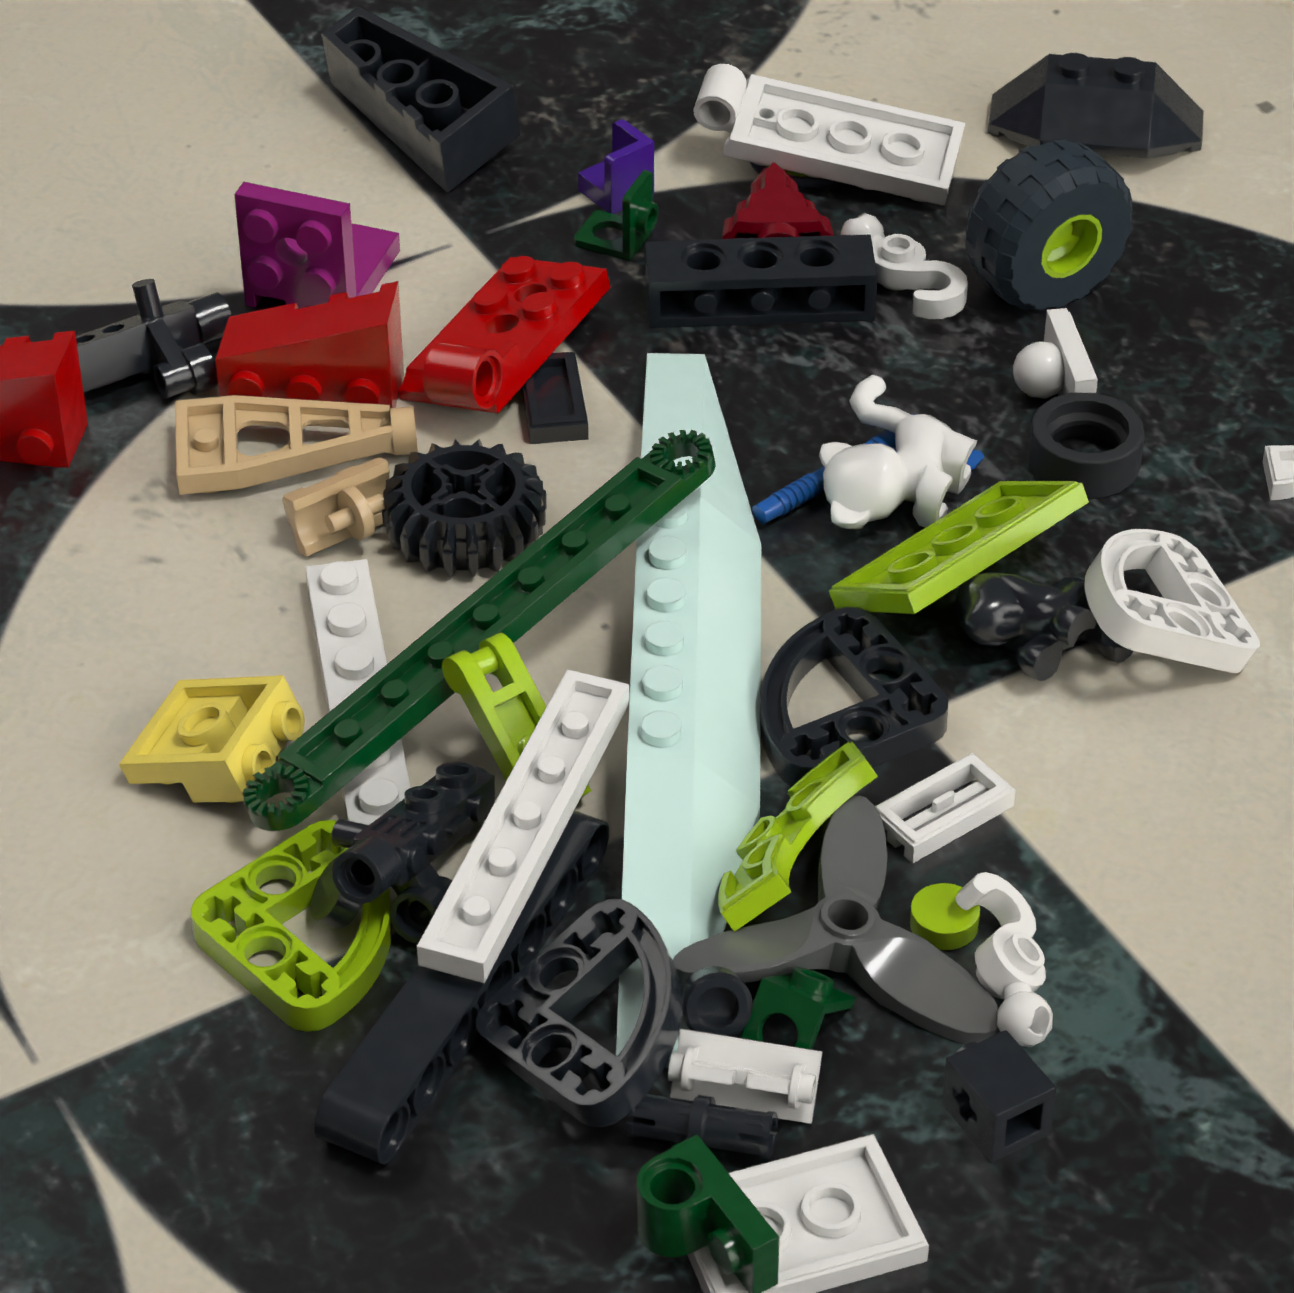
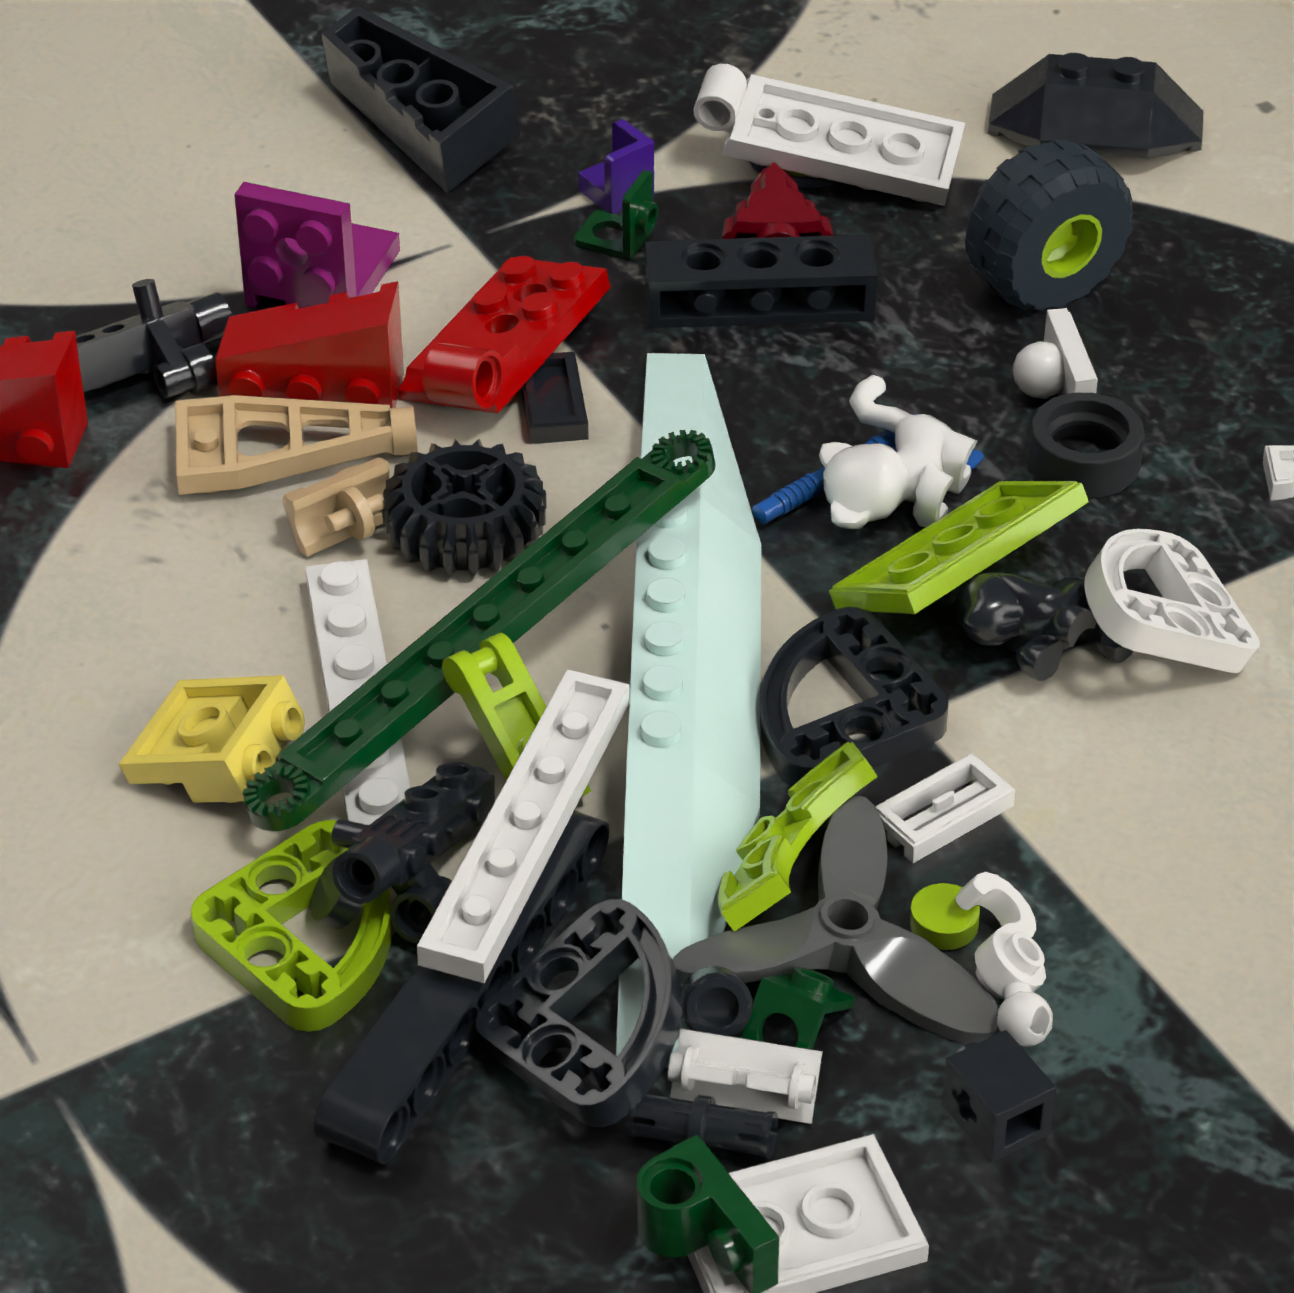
white piece [841,213,968,319] -> none

